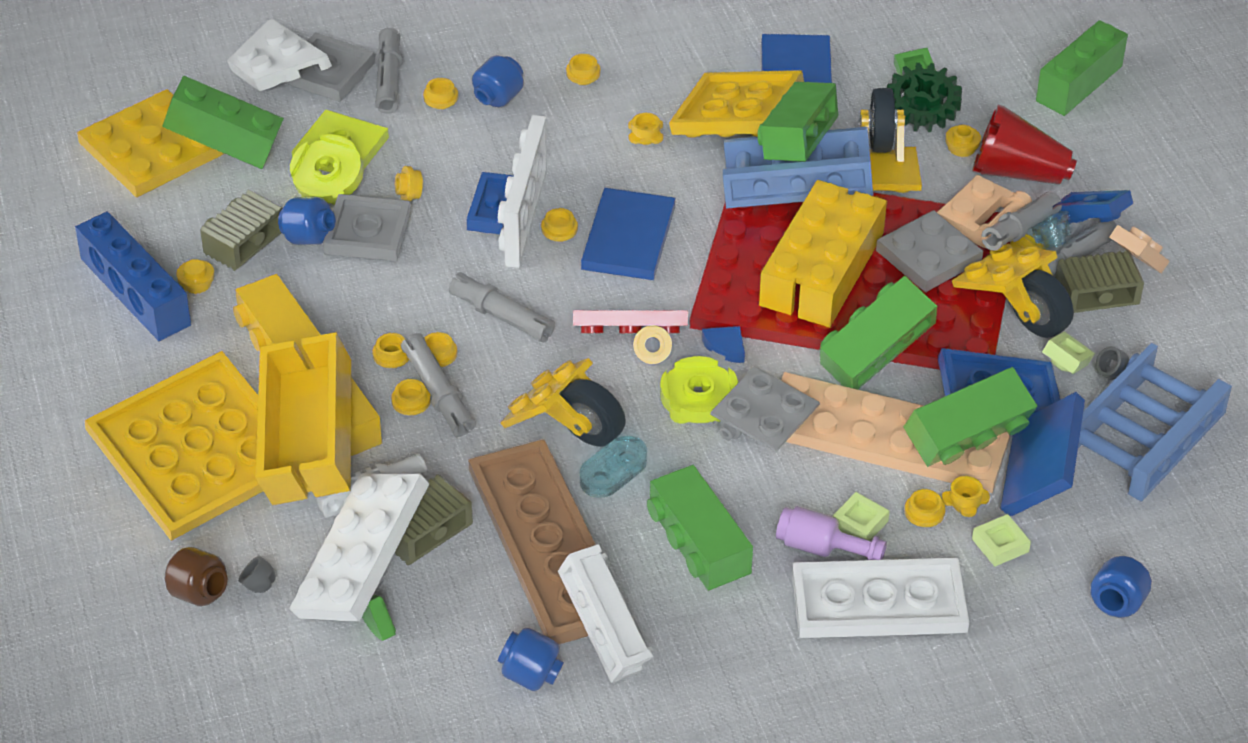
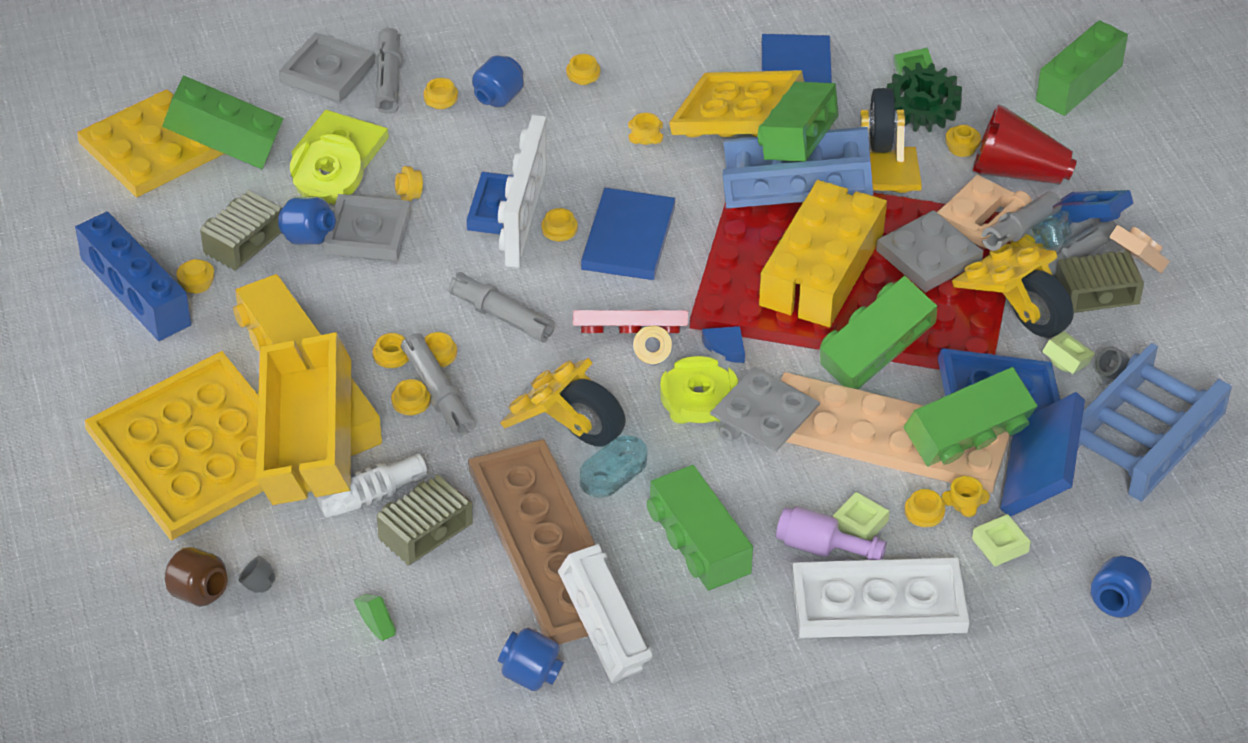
white wing [227,19,332,91] -> none
white plate [289,474,429,621] -> none

